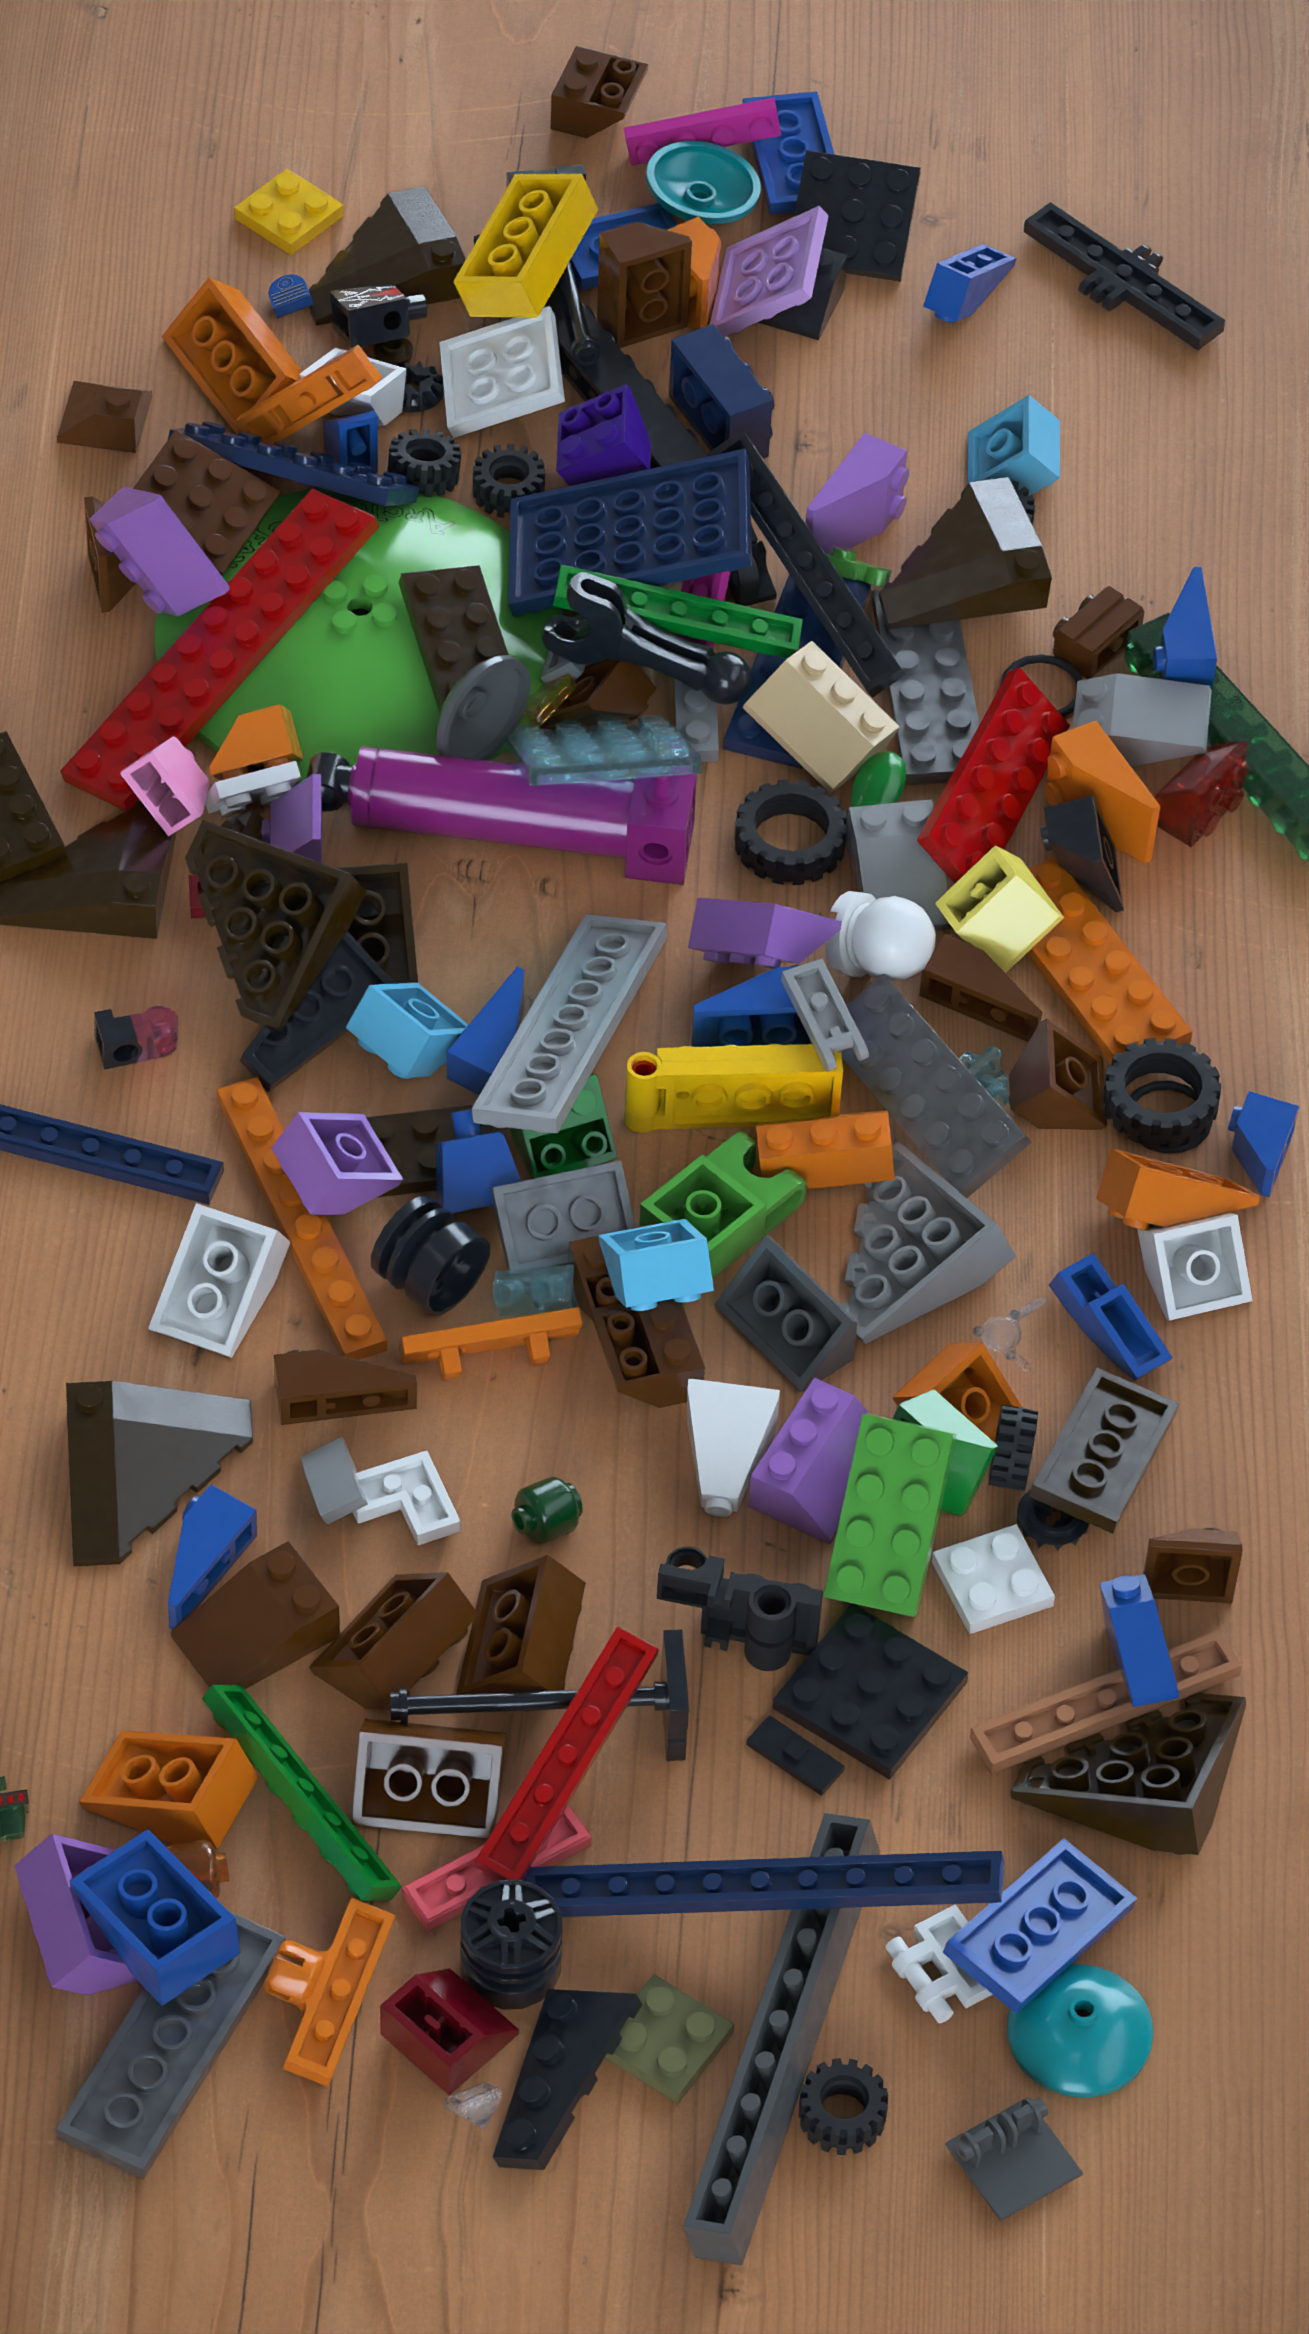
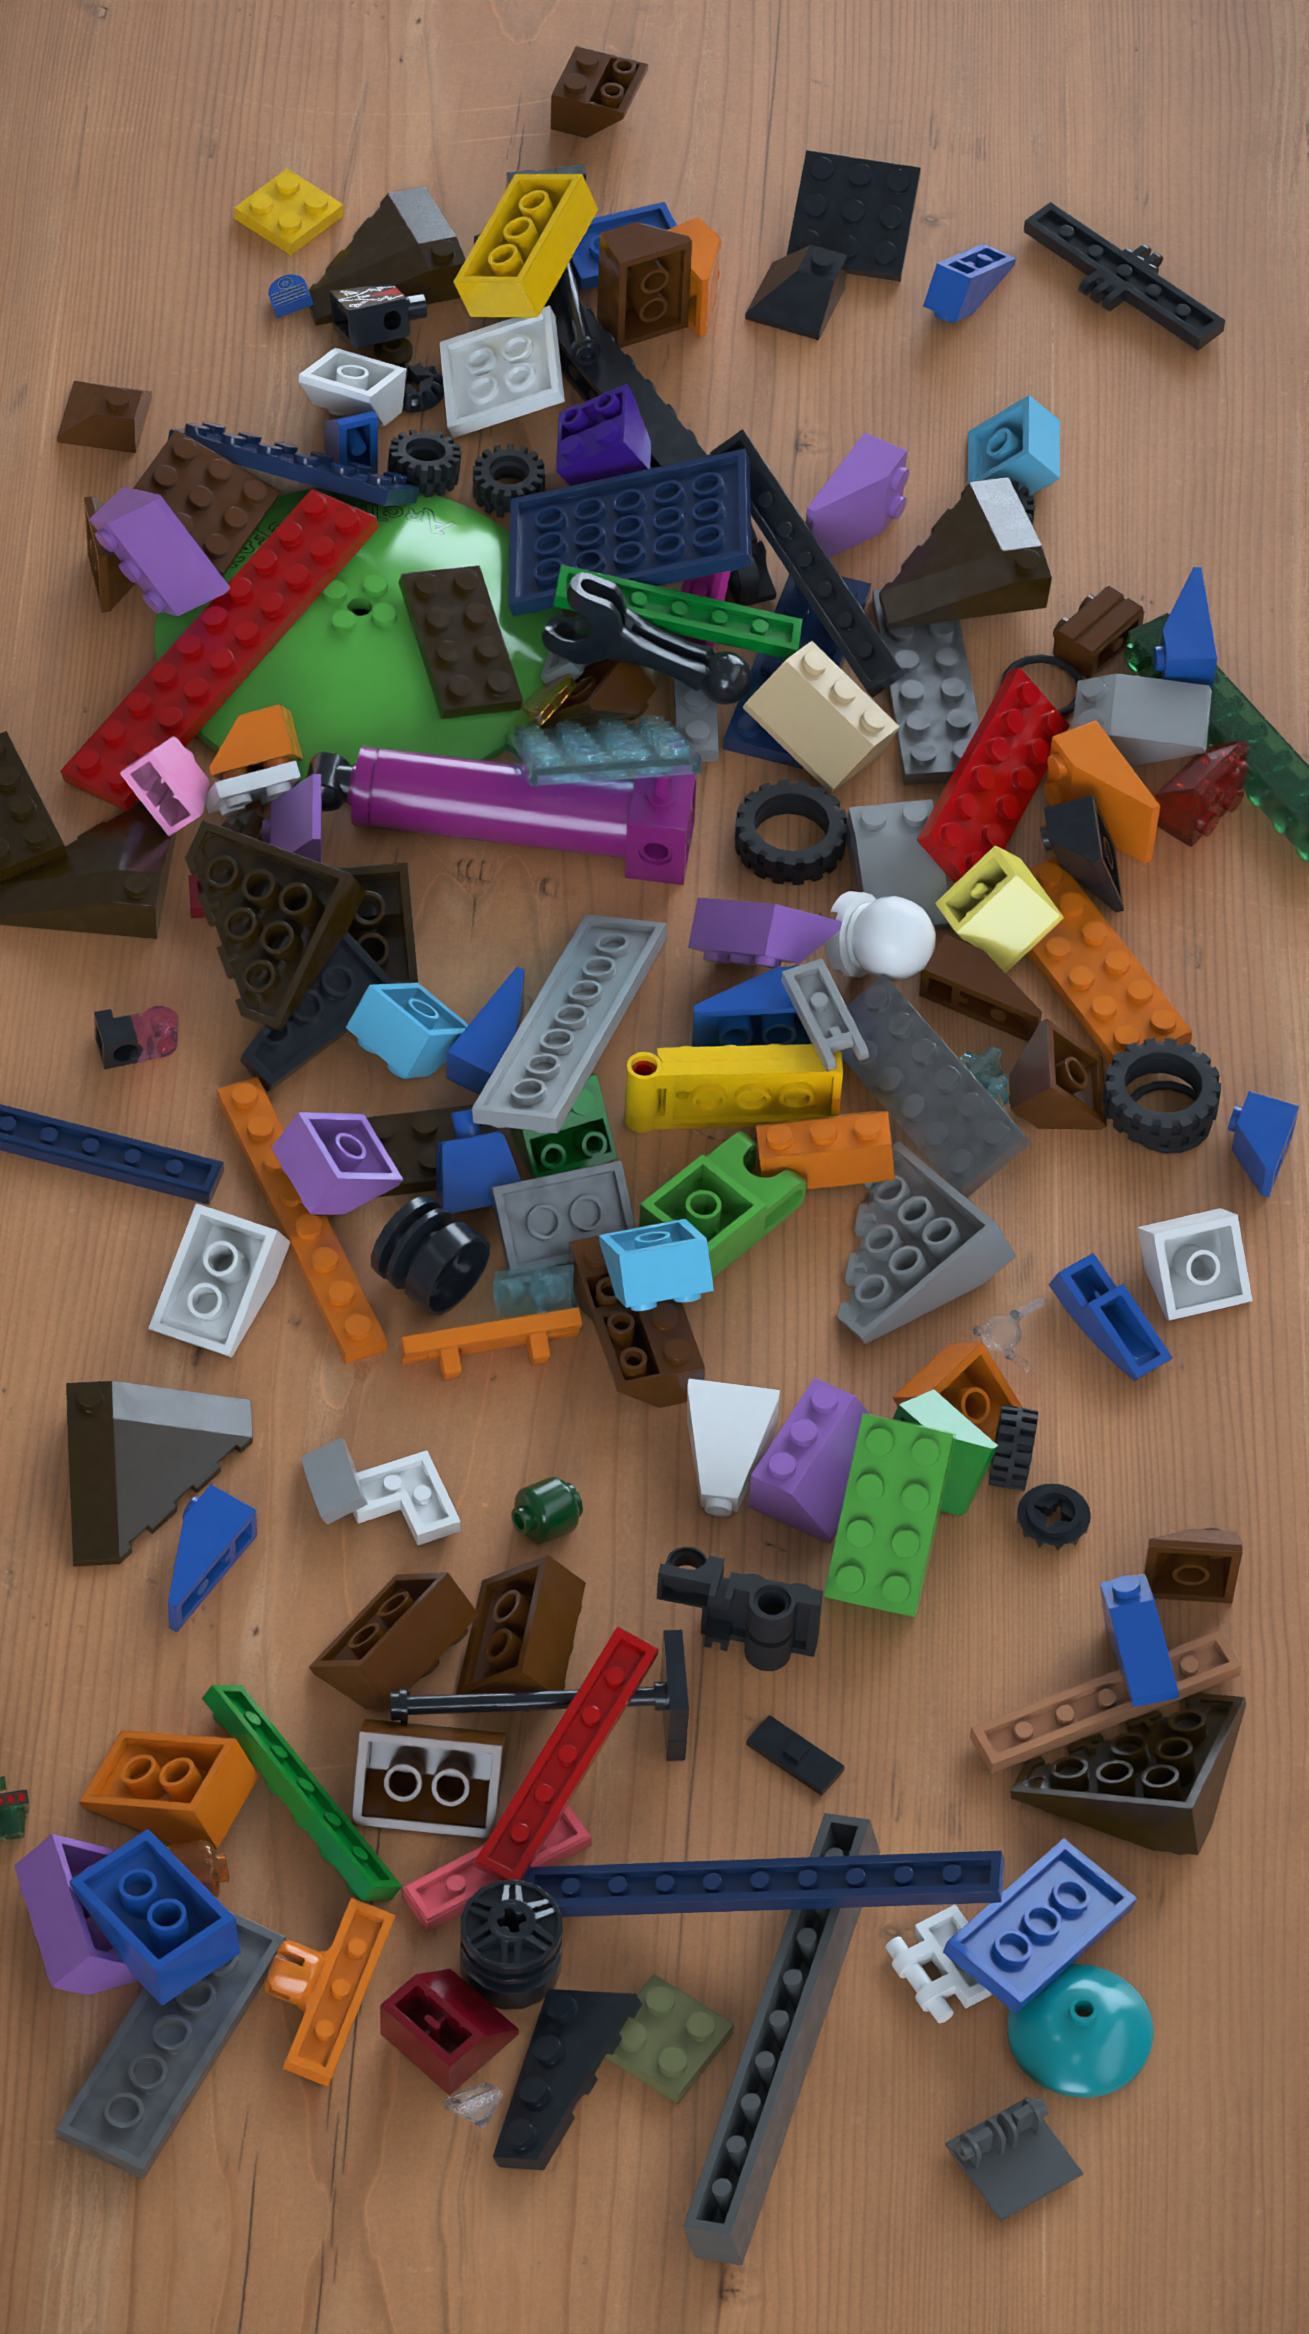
orange slope [161,277,303,435] -> none
reddish brown slope [171,1541,340,1689] -> none
orange hinge [235,344,382,445] -> none
reddish brown slope [274,1349,417,1425] -> none
dark grey dish [436,655,531,761] -> none
dark pink plate [624,98,781,166] -> none
teal dish [645,141,761,225] -> none
dark blue brick [669,324,775,458] -> none
lavender plate [710,206,828,337] -> none
dark grey slope [714,1235,857,1391] -> none
blue plate [742,91,834,215] -> none
black plate [773,1603,969,1780] -> none
black tyre [799,2058,888,2155] -> none
bright green plate [825,547,892,587] -> none
green arm [851,751,907,807] -> none
white plate [931,1524,1055,1634] -> none
plate [1029,1367,1179,1534] -> none
orange slope [1096,1148,1261,1230] -> none

